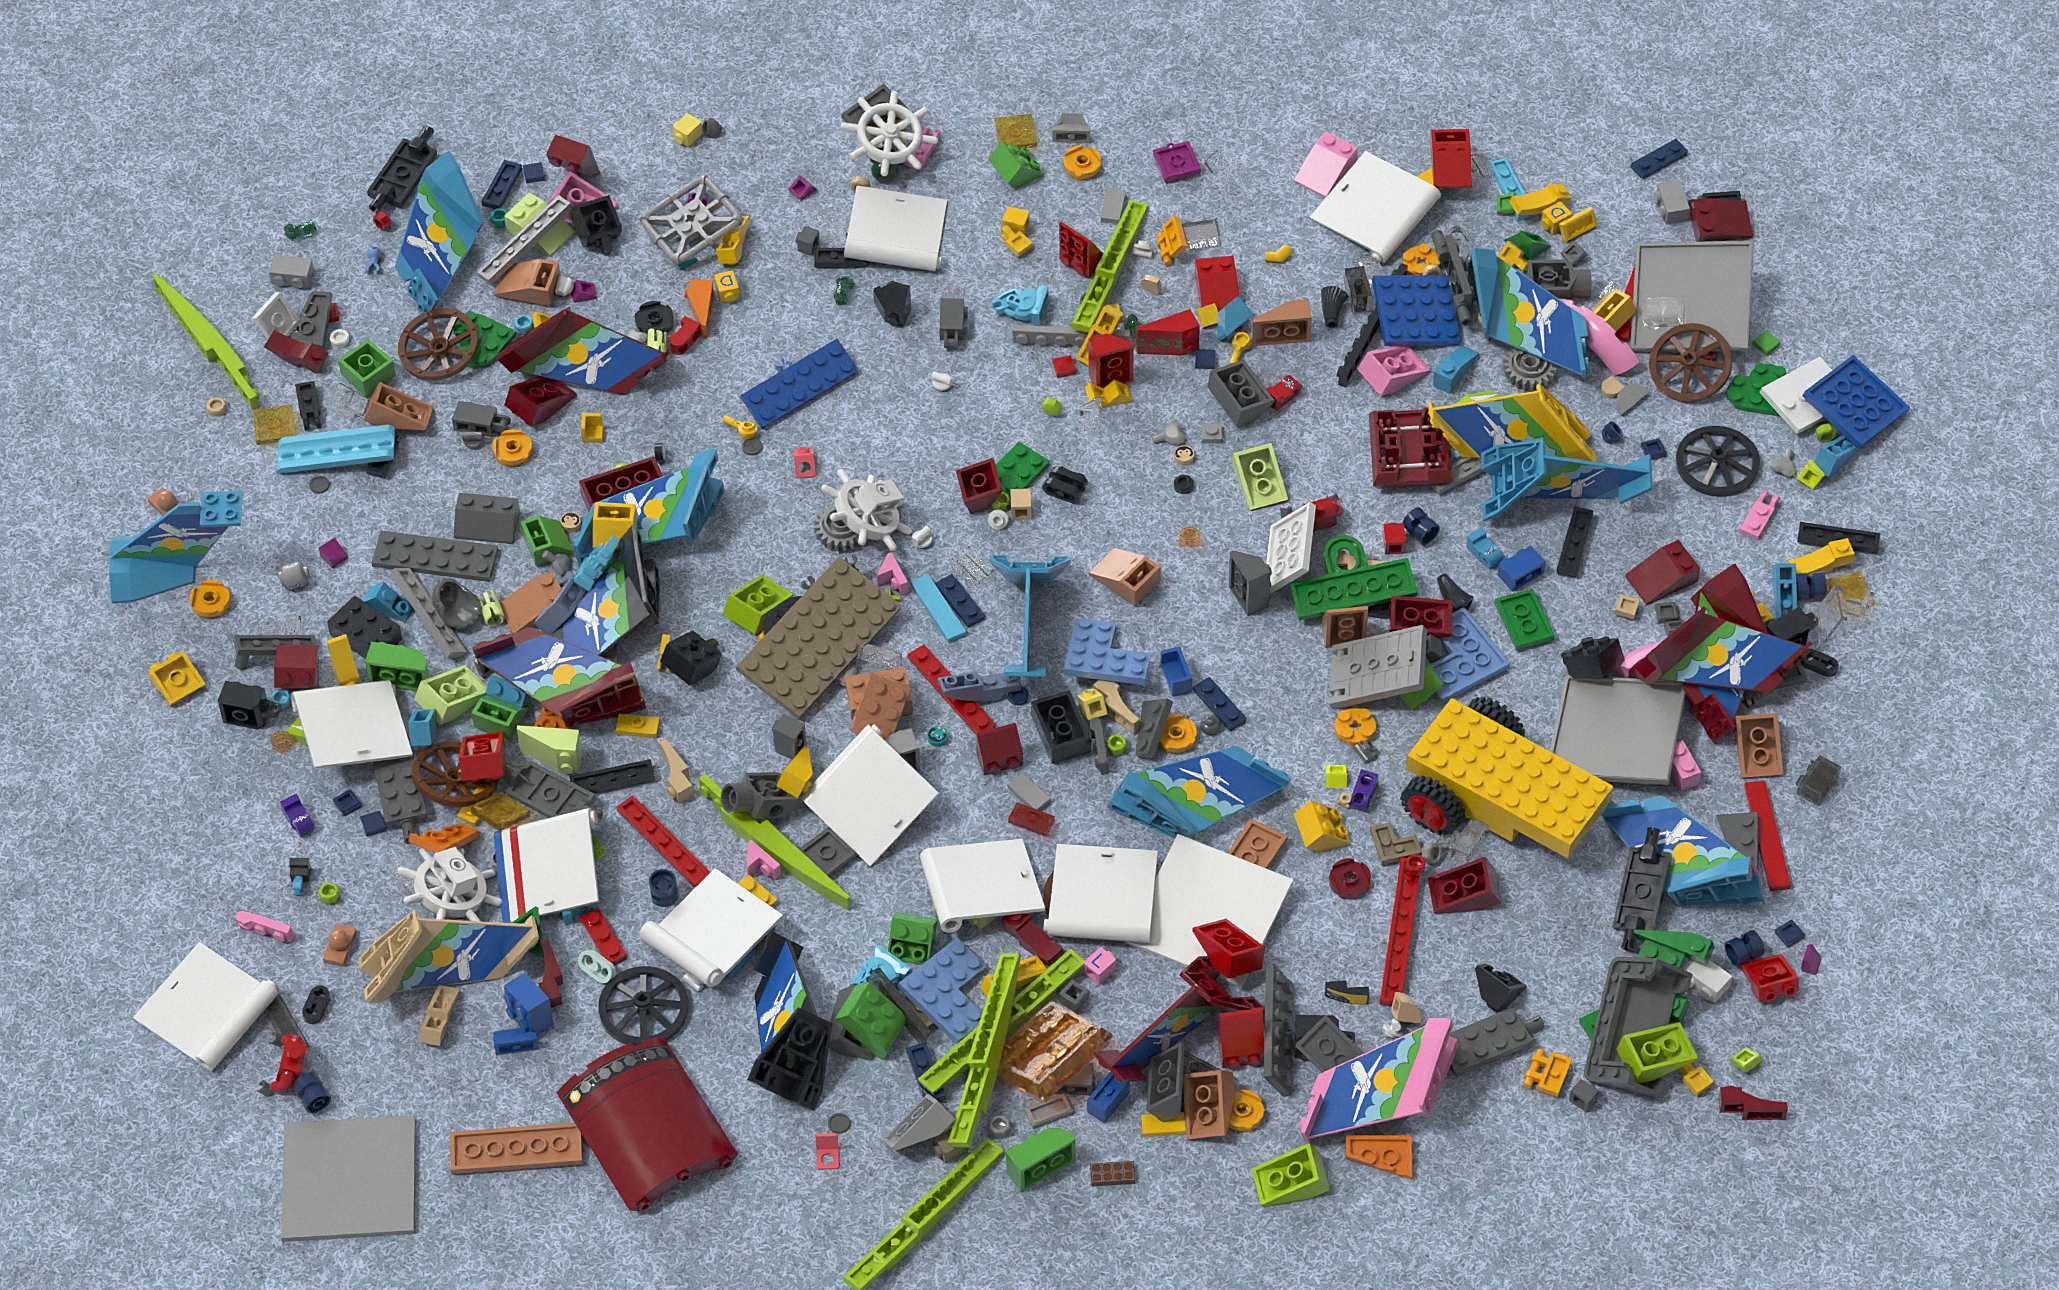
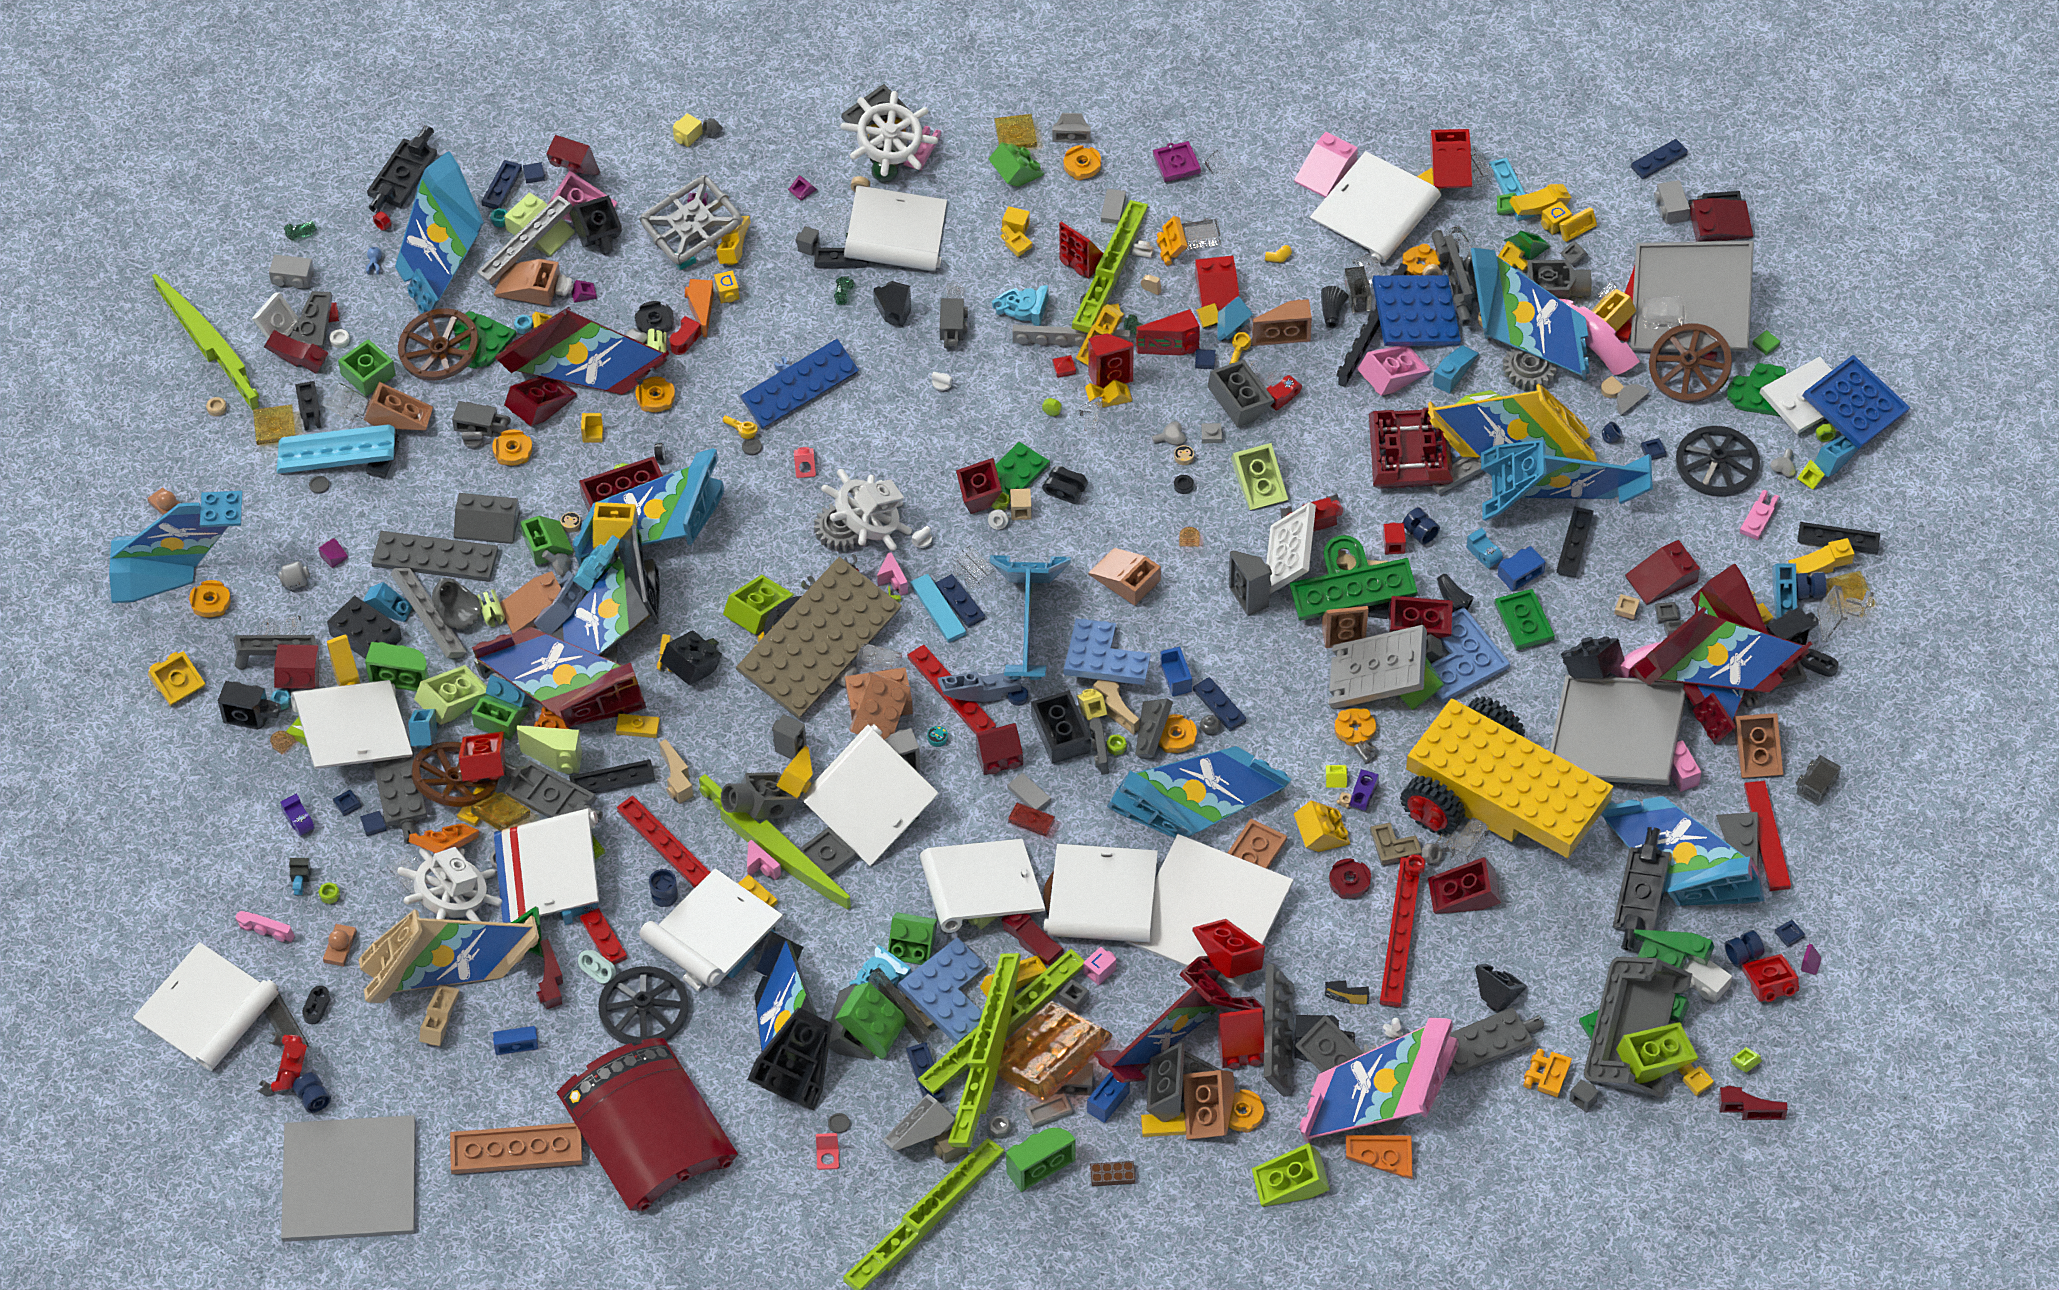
blue brick [503,973,553,1036] -> none
tan brick [1391,992,1421,1023] -> none
none -> light orange plate [635,376,675,412]

